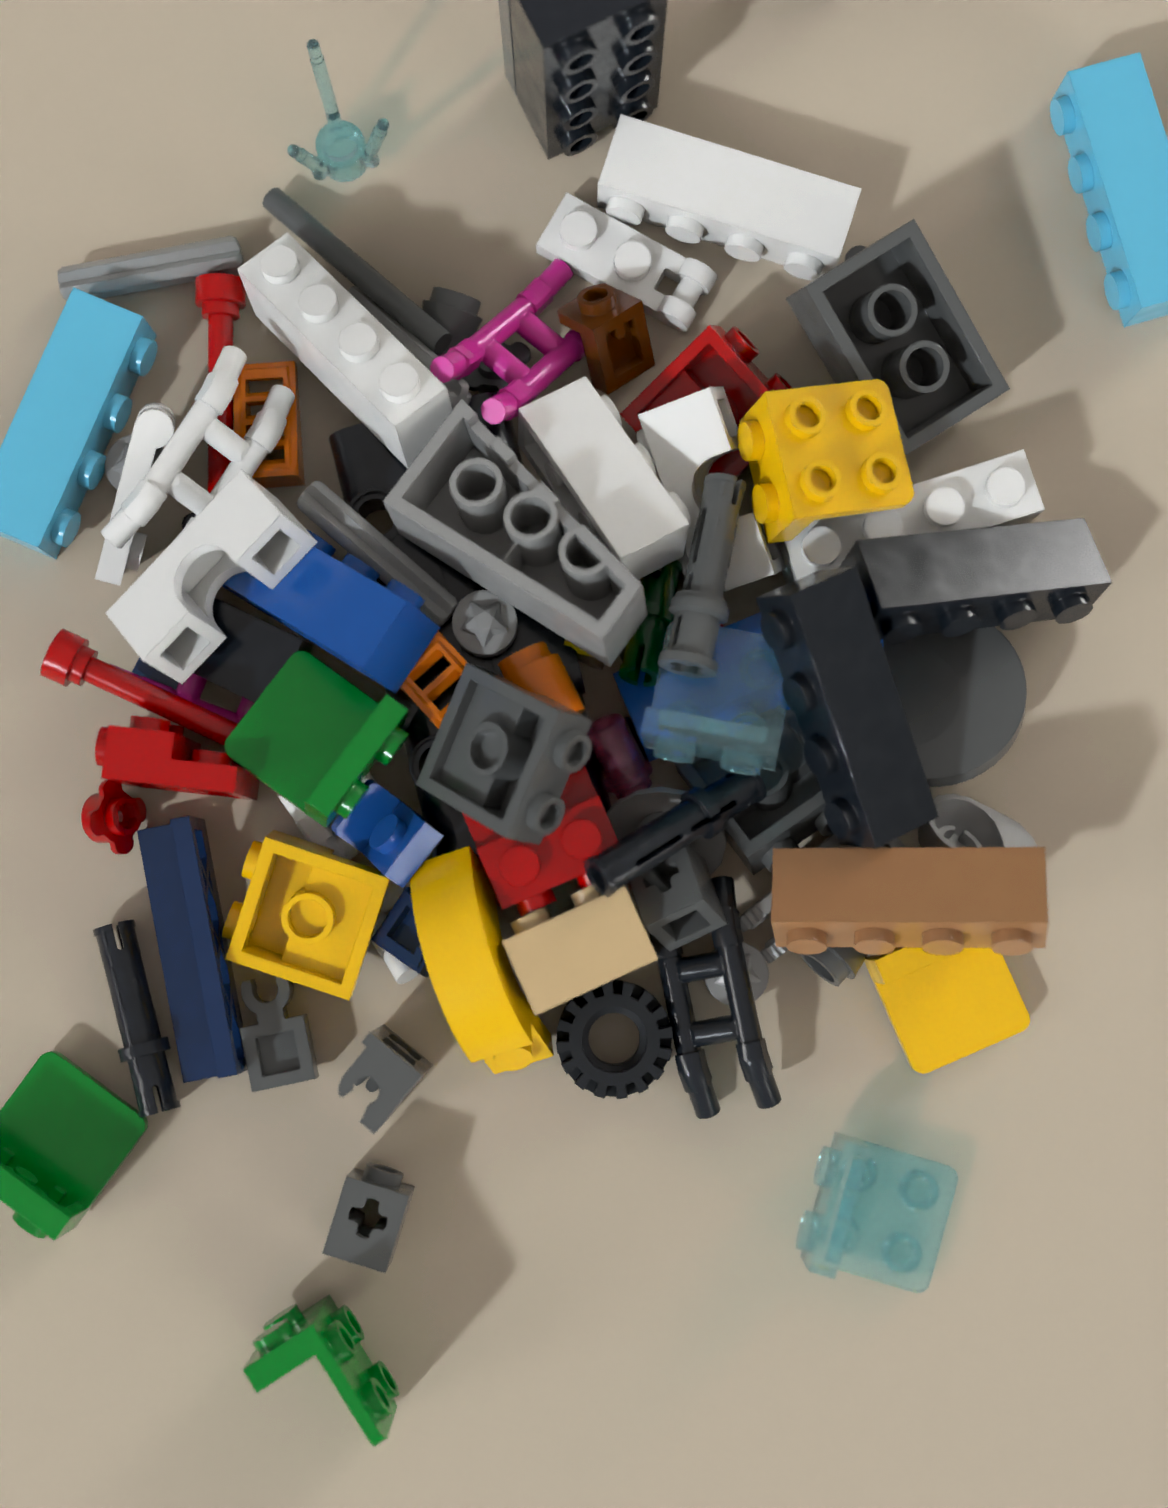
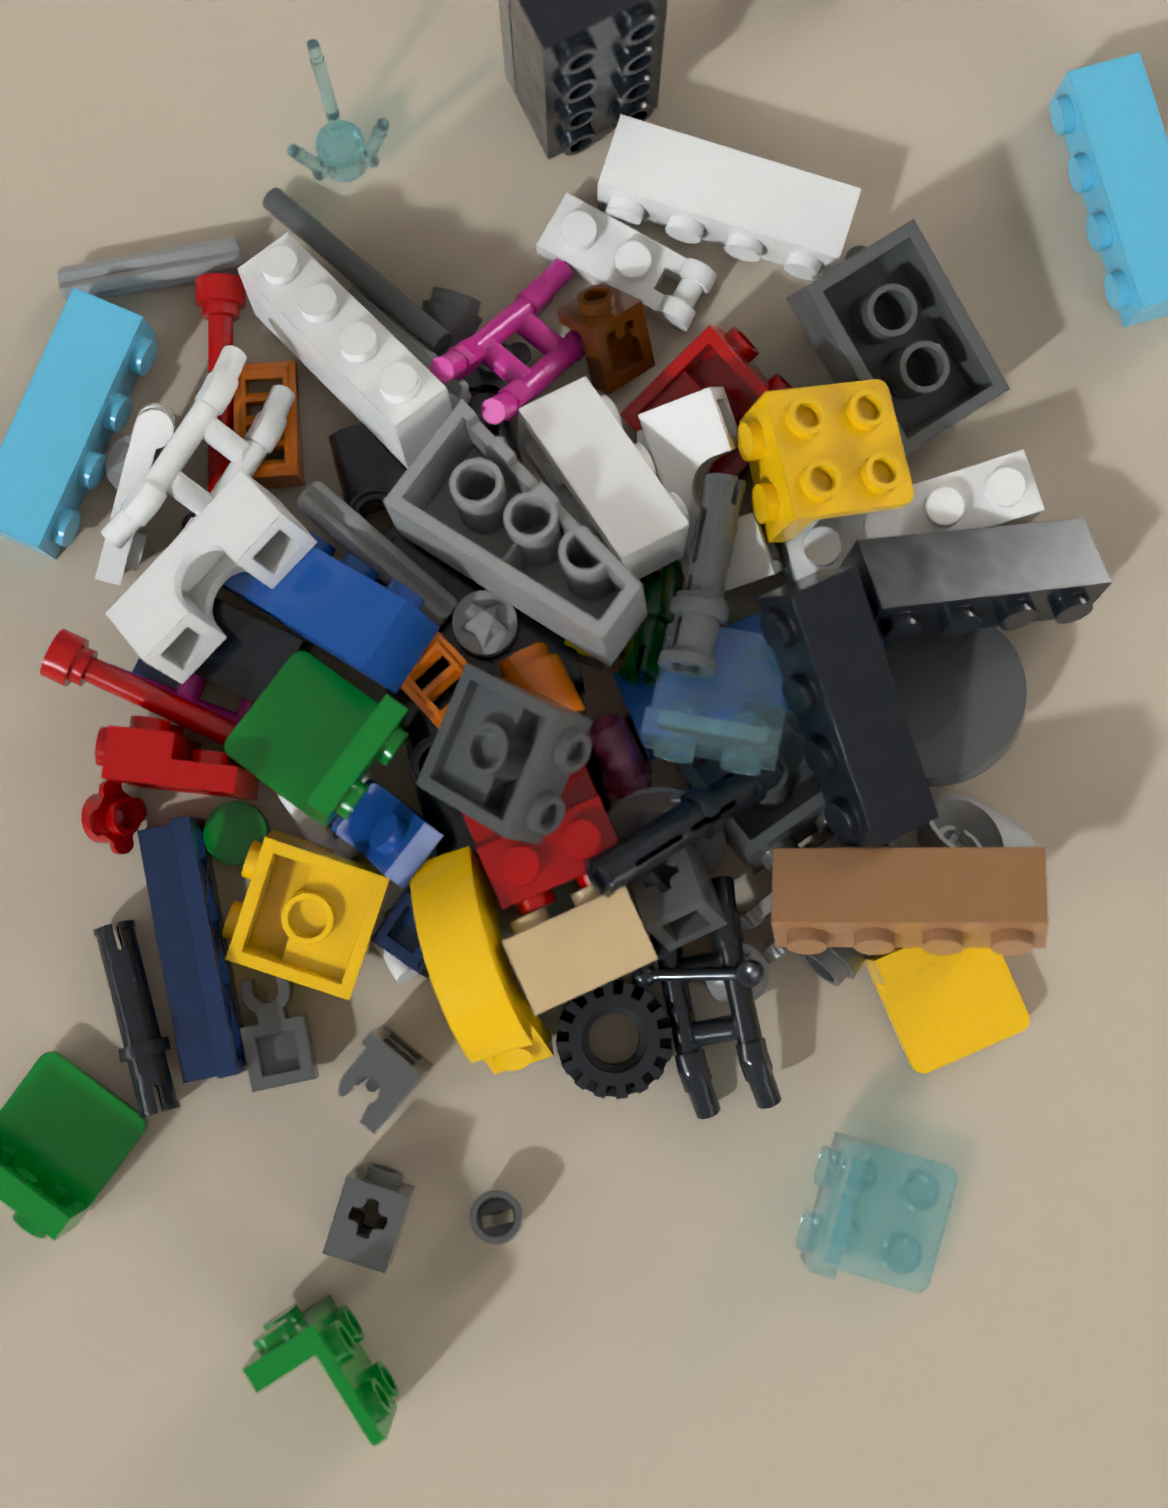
none -> green tile [203,802,270,866]
none -> dark grey hinge [470,1190,523,1245]
none -> black hinge [631,959,765,988]

